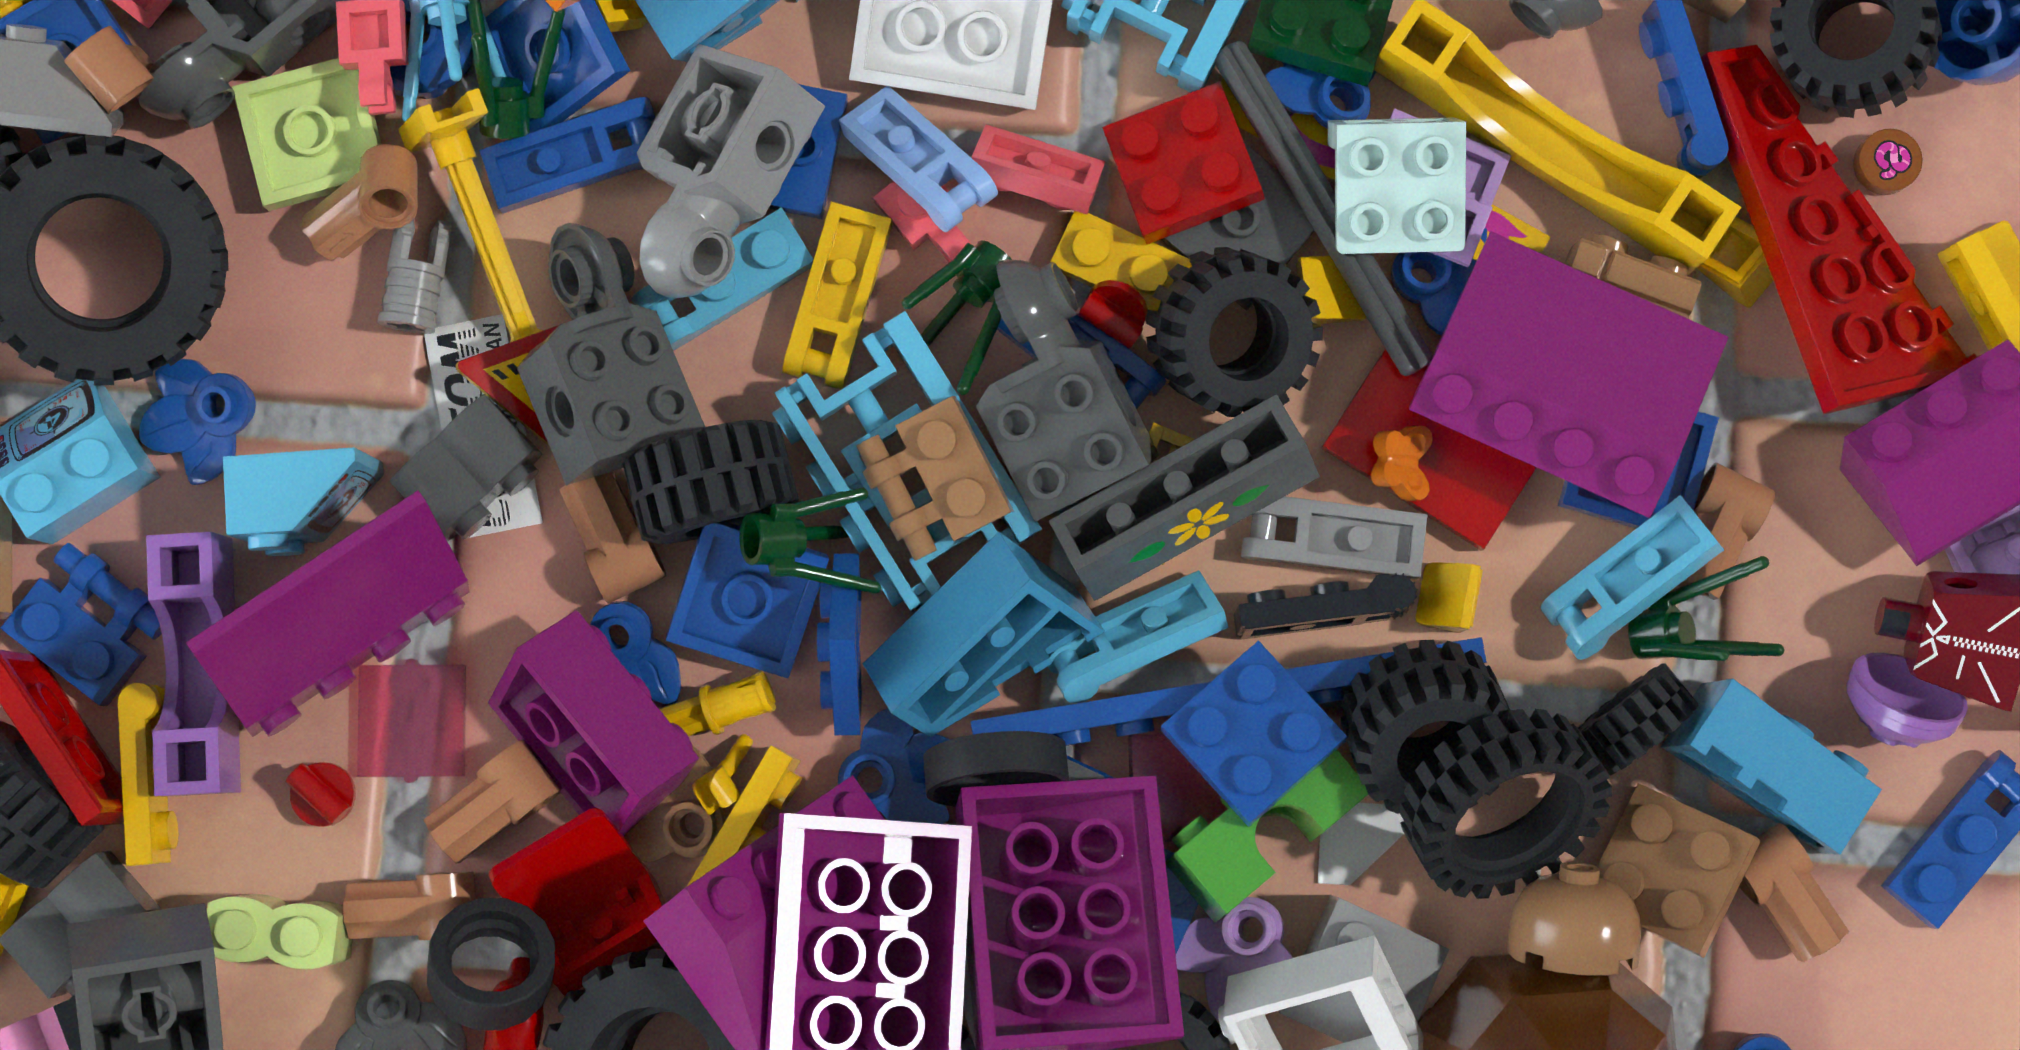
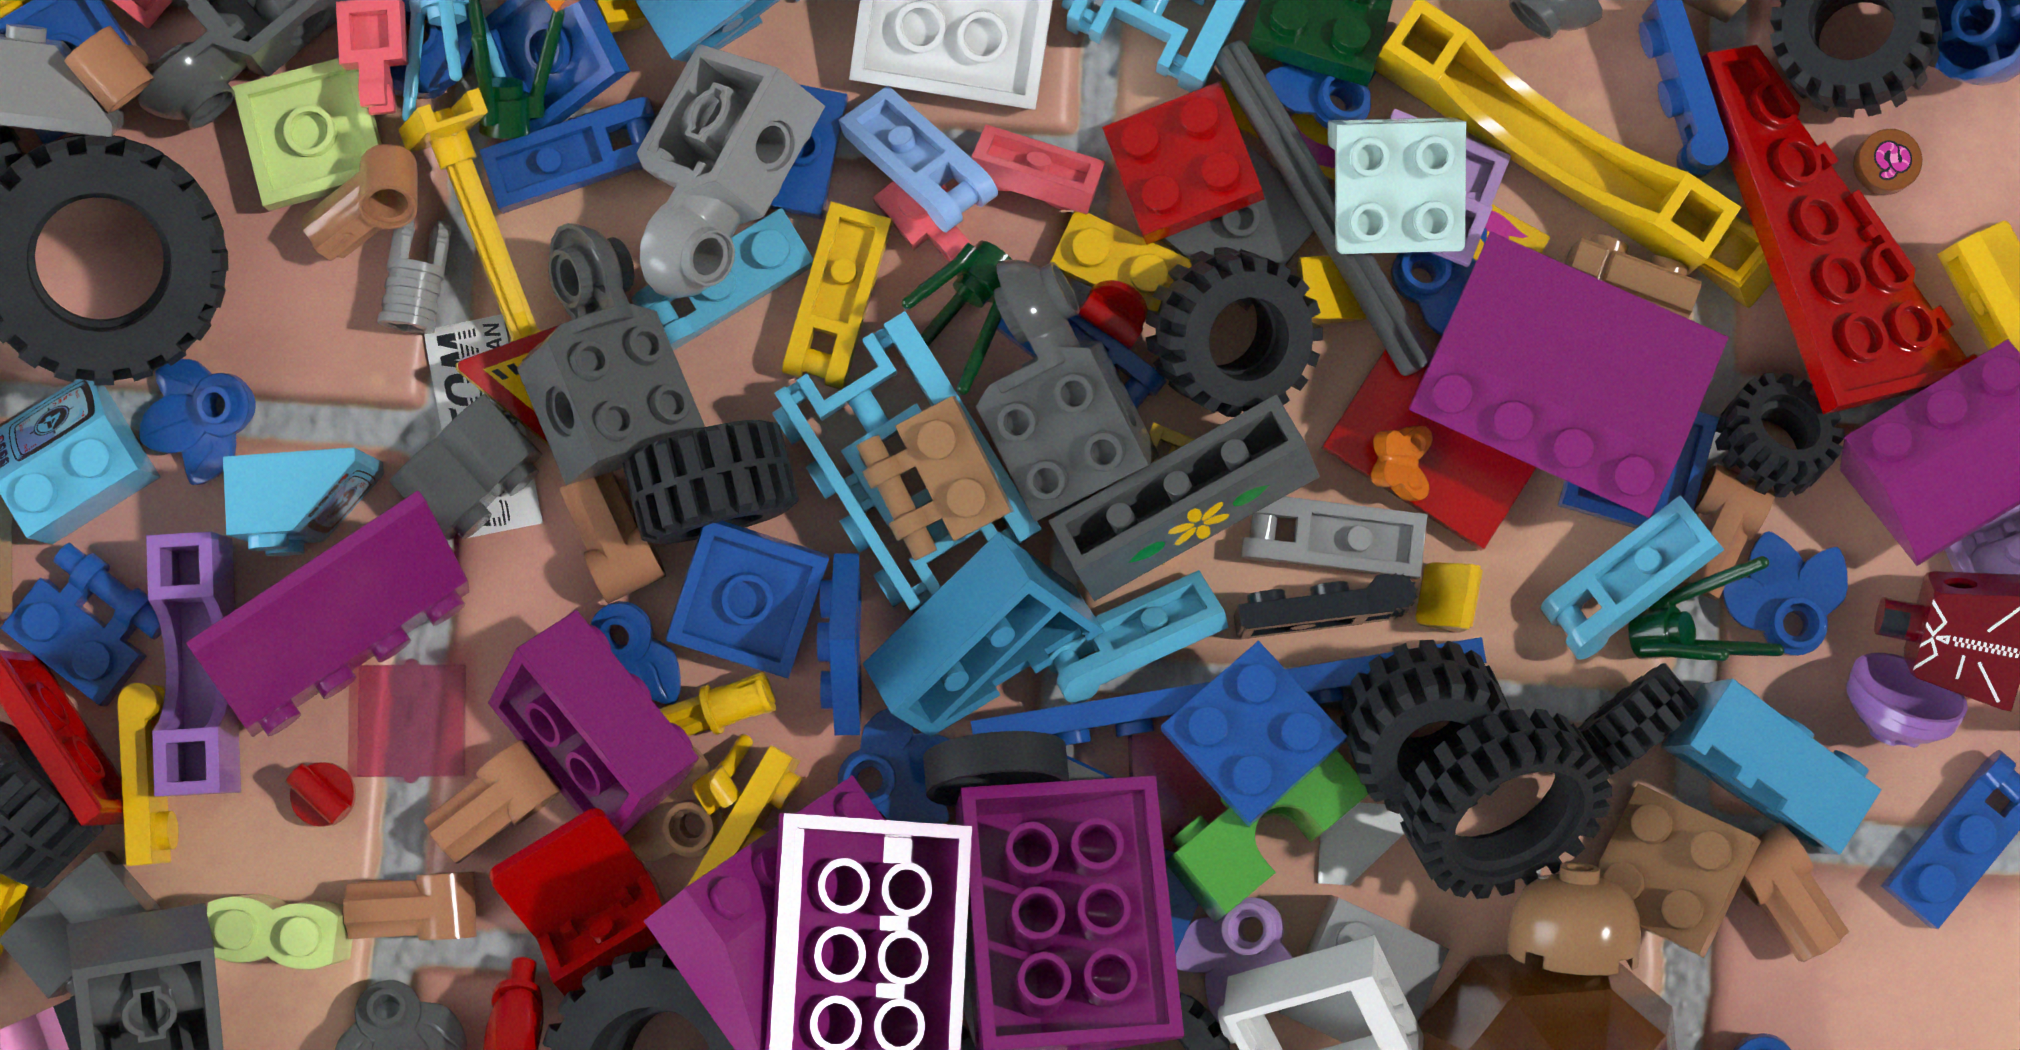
black tyre [427,898,555,1030] -> none
dark green plant [739,488,881,594] -> none
none -> black tyre [1715,372,1845,497]
none -> blue plate [1722,531,1848,656]

